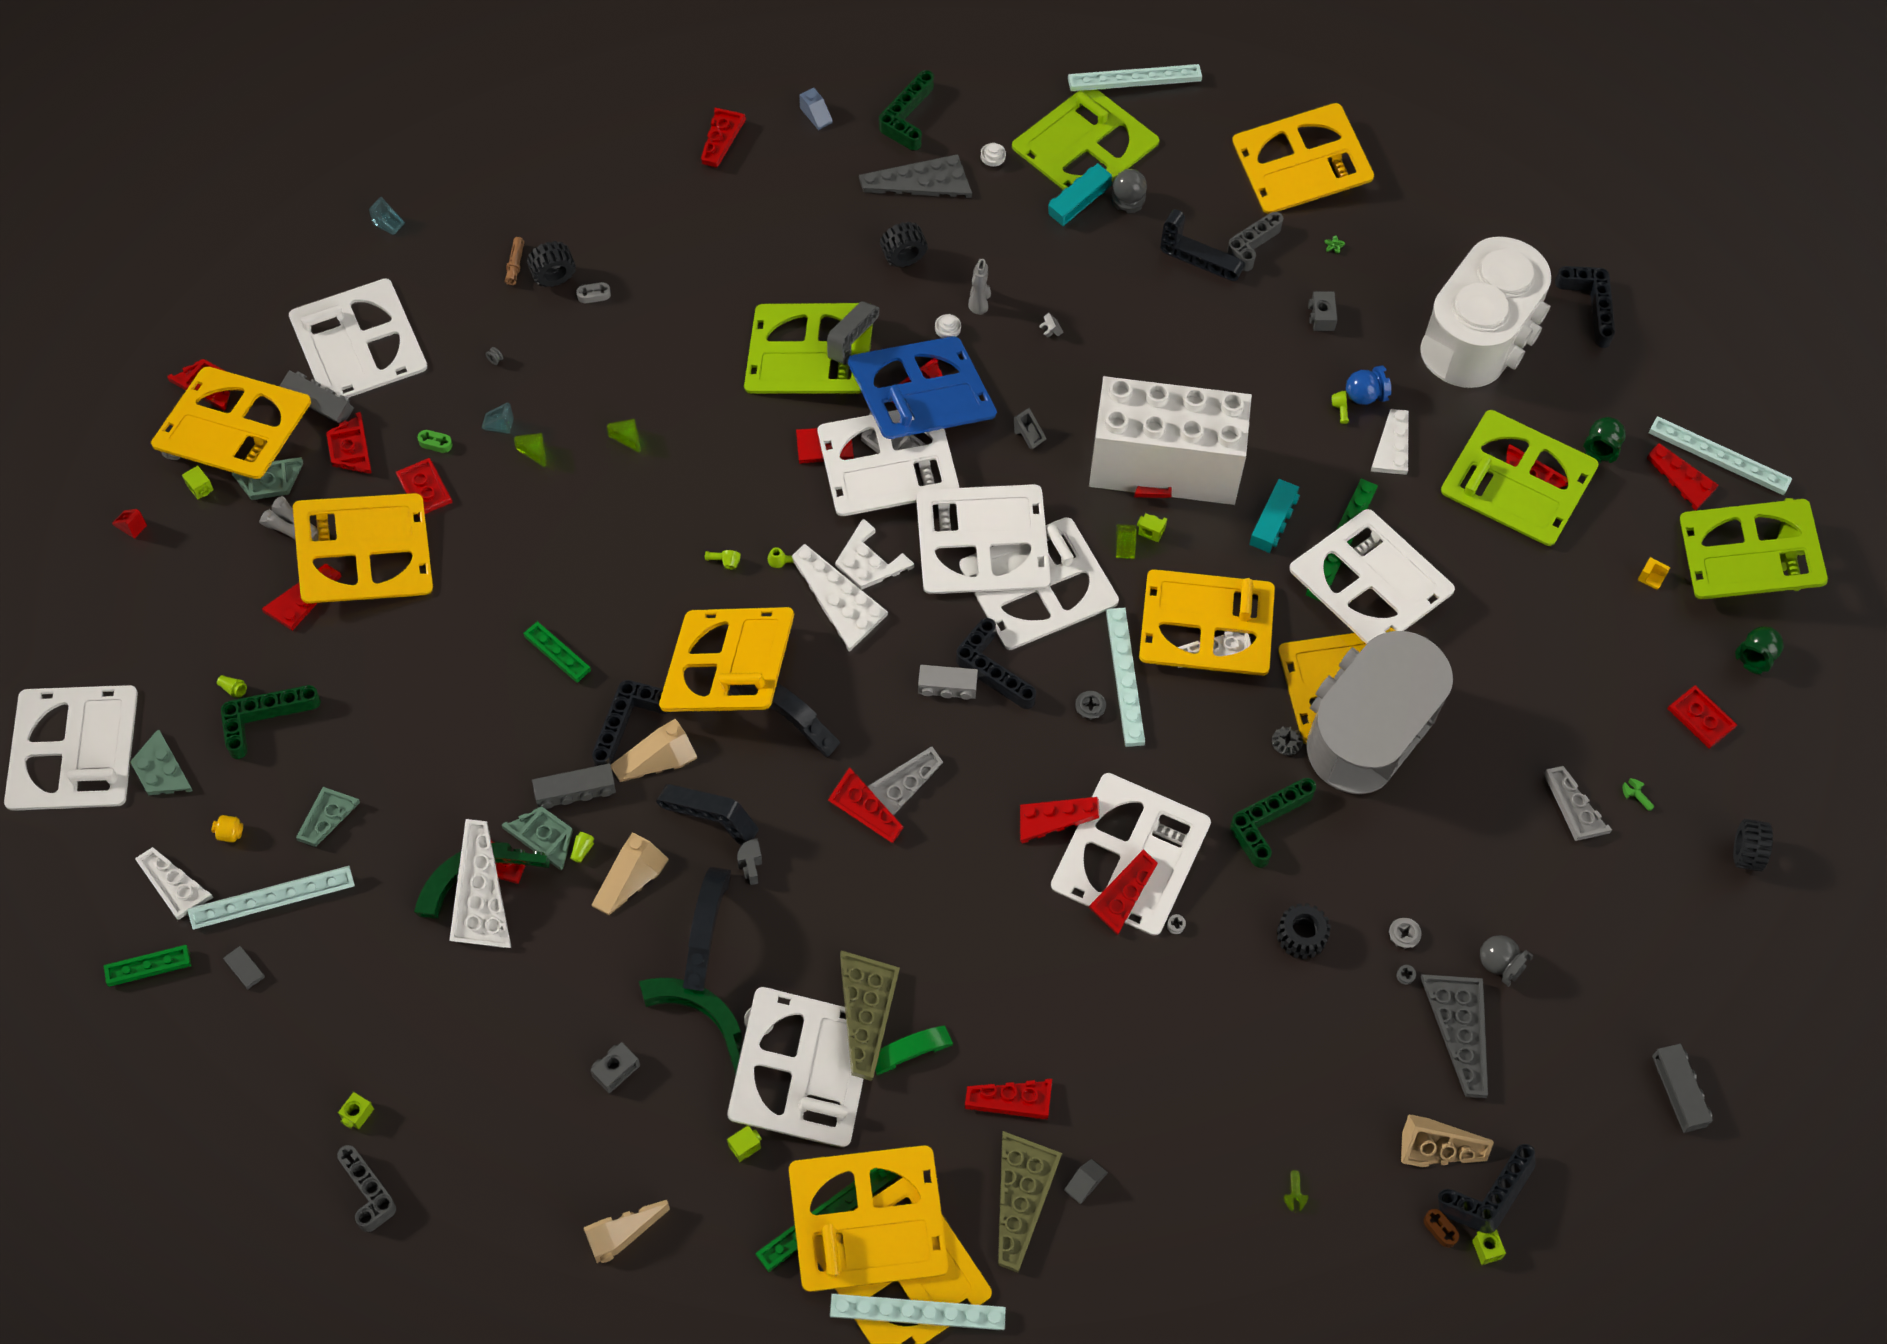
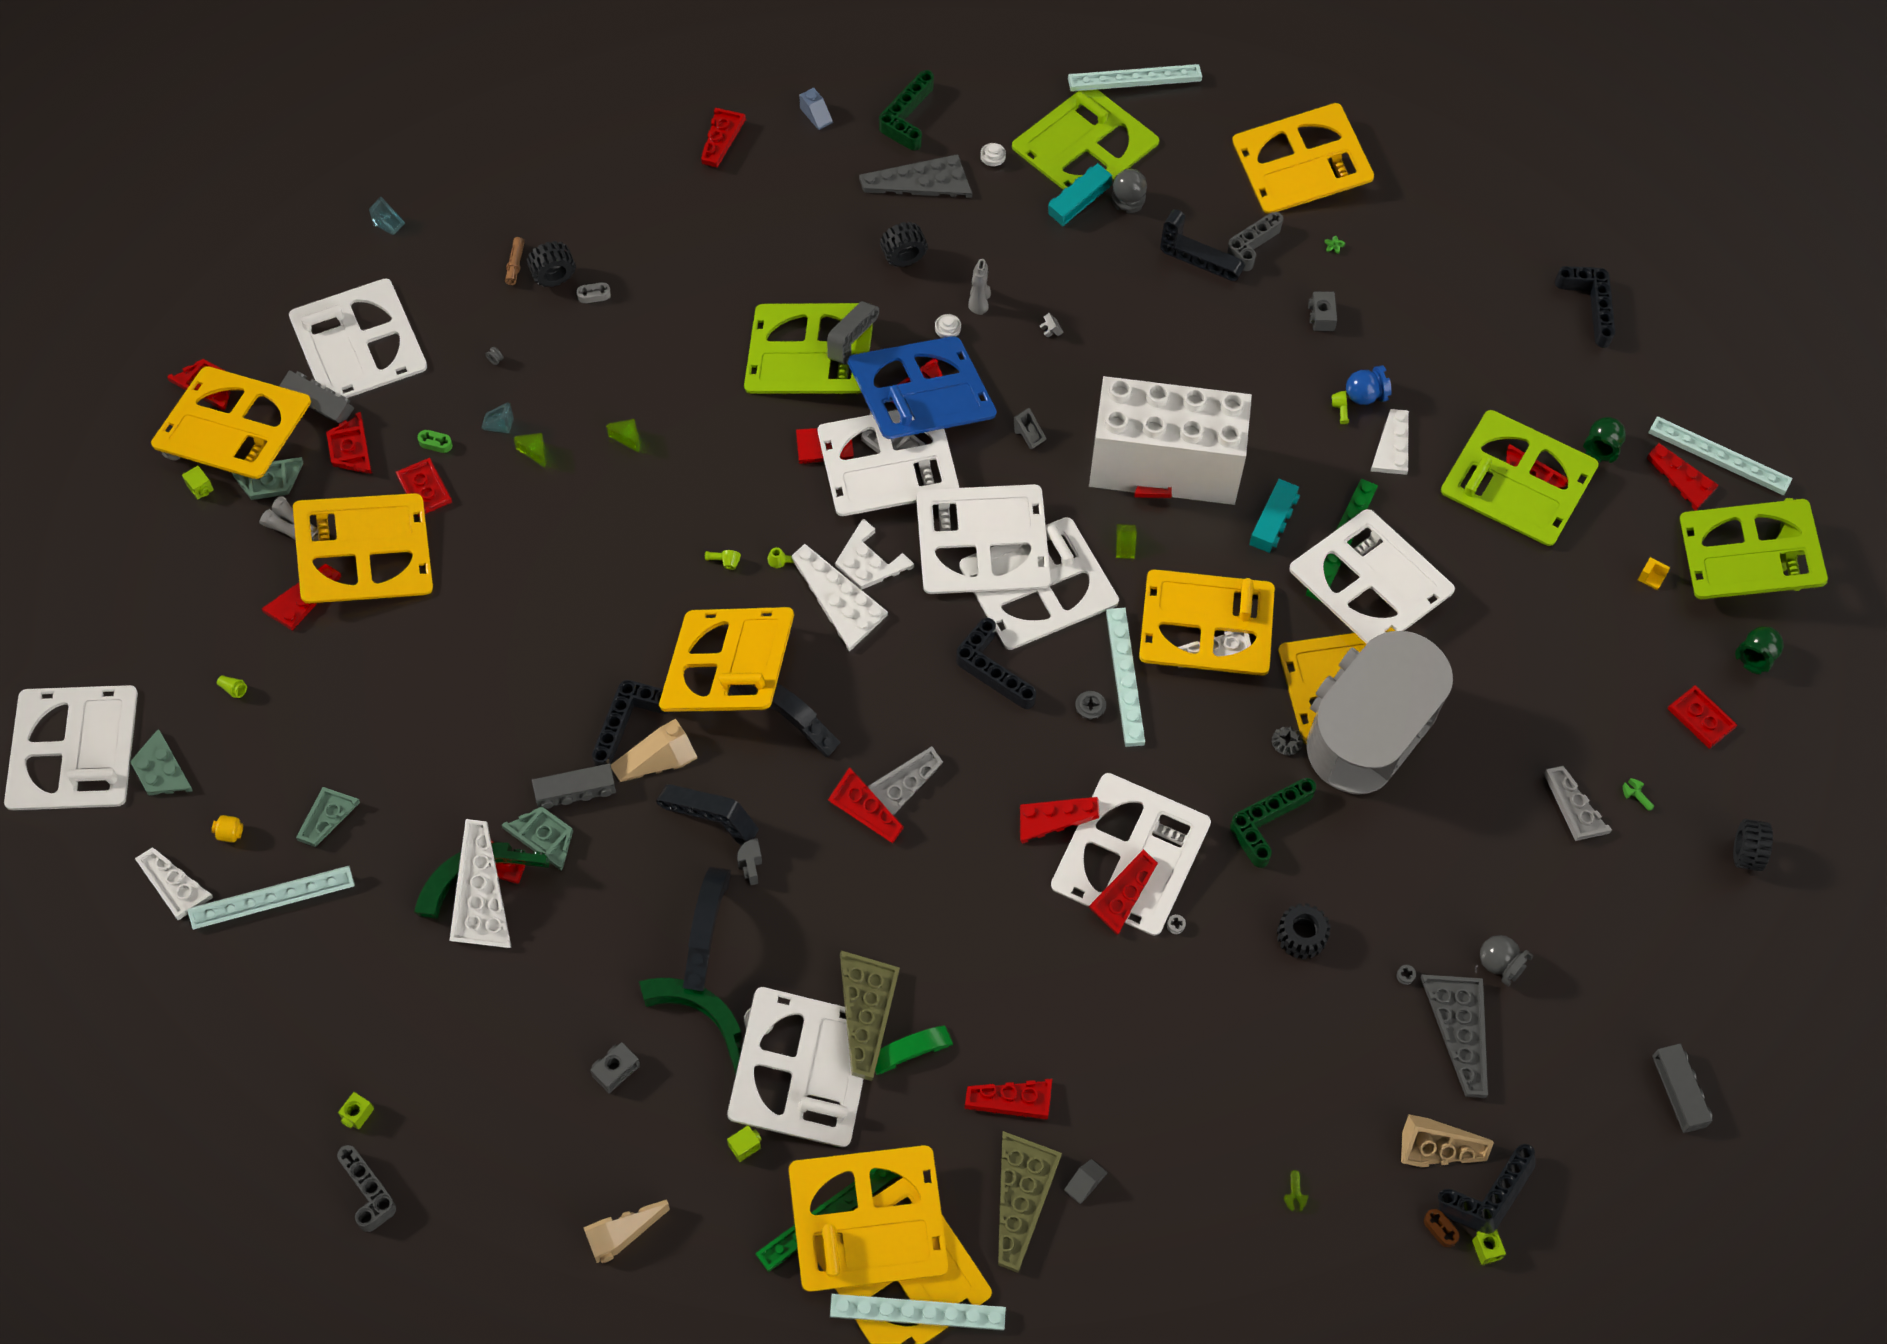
green plate [104,945,191,987] -> none
red slope [112,509,147,539] -> none
dark green beam [221,685,321,759] -> none
dark grey tile [223,946,265,989] -> none
green plate [523,621,591,683] -> none
lime cone [570,832,595,863] -> none
tan wedge [592,832,668,915] -> none
light grey brick [918,665,978,700] -> none
lime brick [1137,513,1167,542] -> none
light grey gear [1388,918,1421,949] -> none
white brick [1420,237,1551,388] -> none

